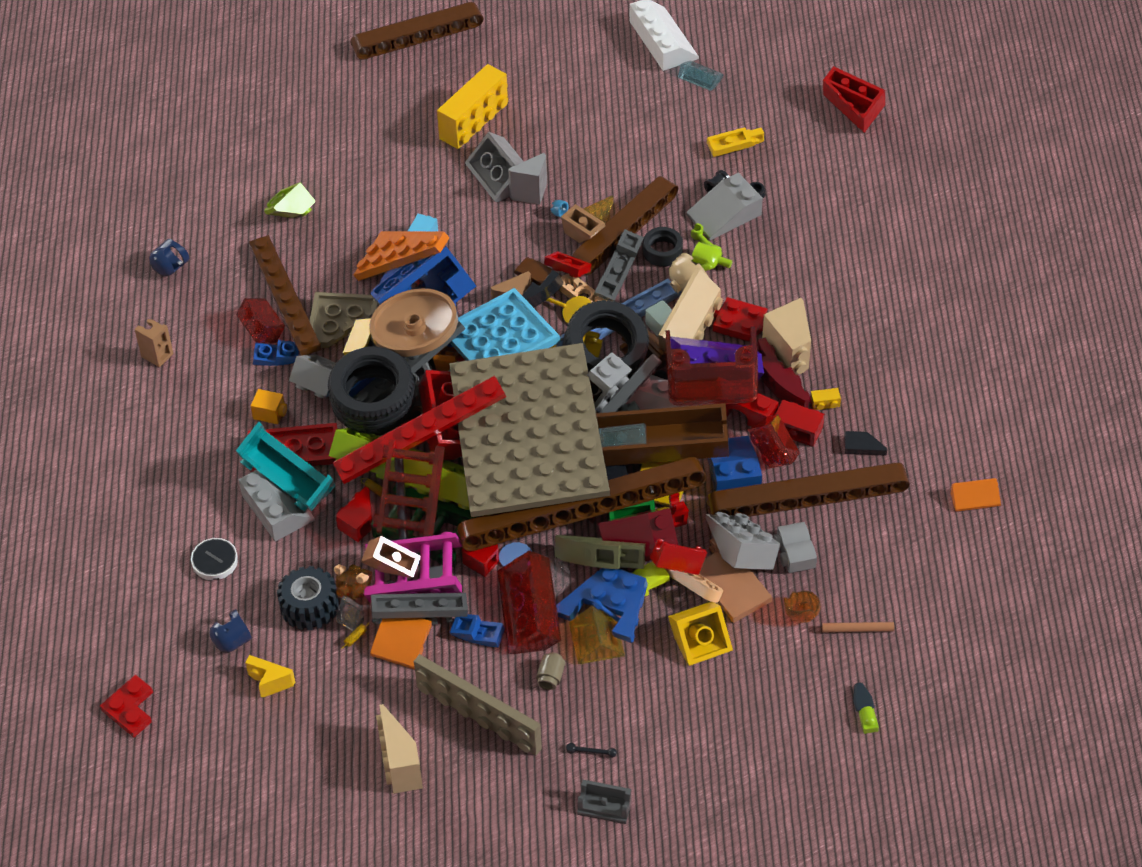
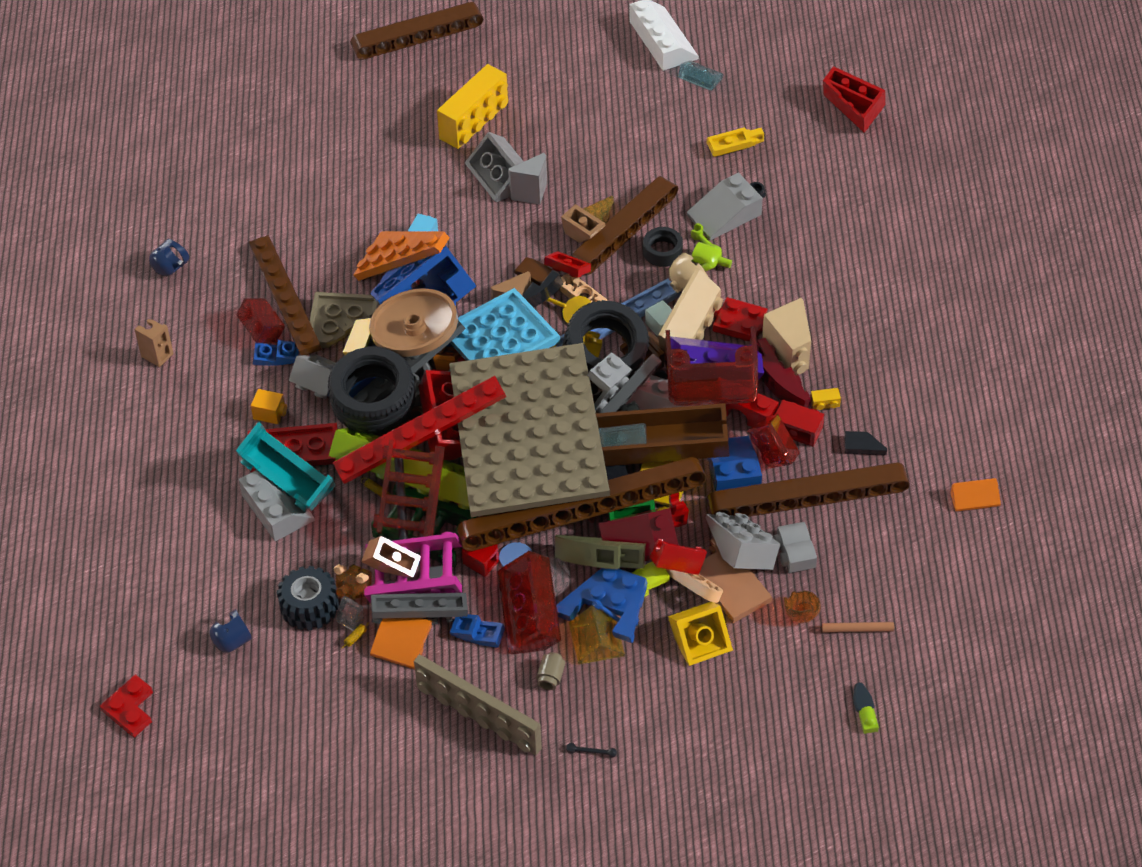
black tile [191,538,238,580] -> none
yellow slope [245,655,295,698] -> none
slope [264,182,316,218] -> none
red slope [336,486,373,542] -> none
tan slope [376,704,423,794] -> none
dark azure hinge [550,200,569,217] -> none
dark grey hinge [577,779,632,824] -> none
dark grey slope [594,229,644,301] -> none
black bush [704,170,730,192] -> none

